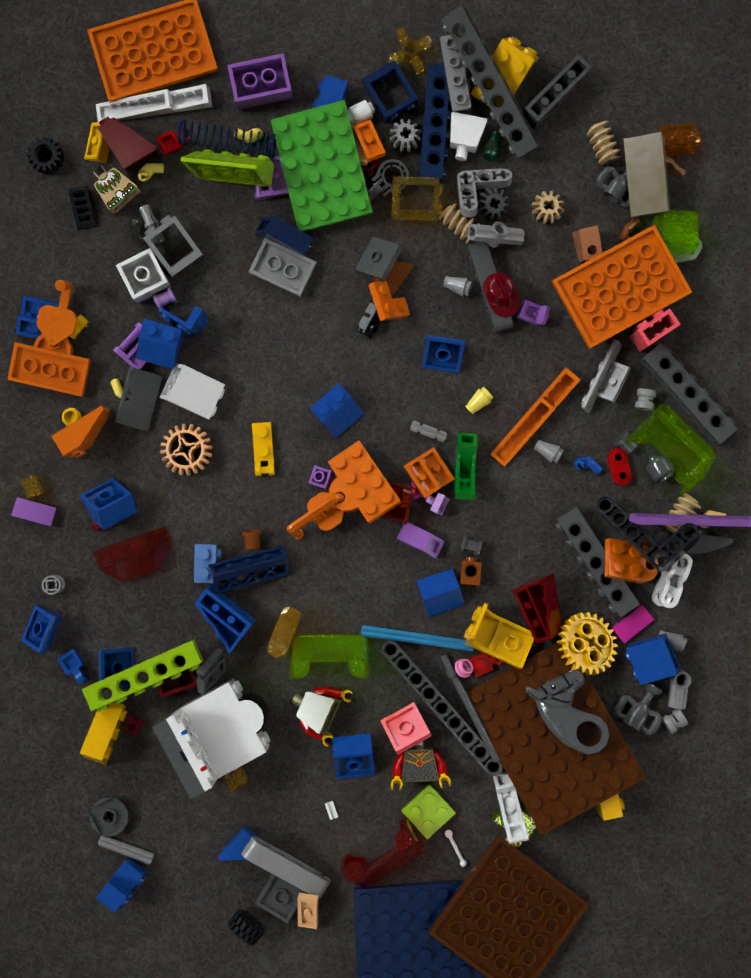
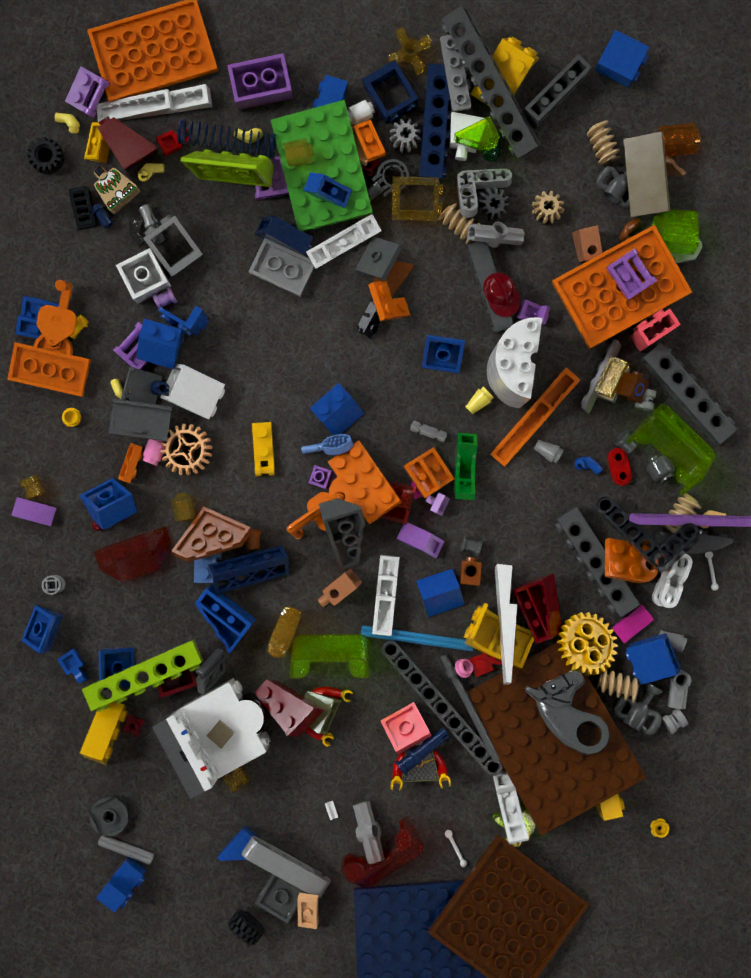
orange slope [51,406,112,459] -> none
blue slope [332,734,375,779] -> none
lime plate [401,783,456,840] -> none
light grey cone [443,276,473,297] -> none
none -> light yellow arm [55,113,80,133]
none -> medium lavender plate [65,66,110,118]
none -> dark blue pin [92,203,114,229]
none -> dark grey door [108,399,172,441]
none -> orange plate [118,443,143,483]
none -> bright pink brick [142,439,166,466]
none -> dark blue pin [150,380,169,395]
none -> clear yellow brick [171,492,196,522]
none -> dark orange plate [171,507,252,562]
none -> dark tan tile [207,720,235,749]
none -> dark red wedge [255,679,325,737]
none -> clear yellow brick [283,139,314,167]
none -> medium blue piece [301,434,353,455]
none -> blue slope [303,172,352,208]
none -> white slope [306,214,381,269]
none -> nougat torso [318,568,362,608]
none -> dark grey wedge [319,498,365,571]
none -> light grey piece [353,801,385,864]
none -> white slope [372,555,399,636]
none -> dark blue pin [395,728,450,776]
none -> clear neon green slope [454,116,500,151]
none -> white cylinder [487,317,542,408]
none -> white slope [495,564,517,685]
none -> blue brick [594,30,649,87]
none -> clear yellow plate [594,356,629,399]
none -> tan piece [596,669,639,703]
none -> medium lavender plate [606,248,657,300]
none -> reddish brown brick [615,371,650,403]
none -> yellow plate [650,818,669,838]
none -> white hinge [705,552,719,591]

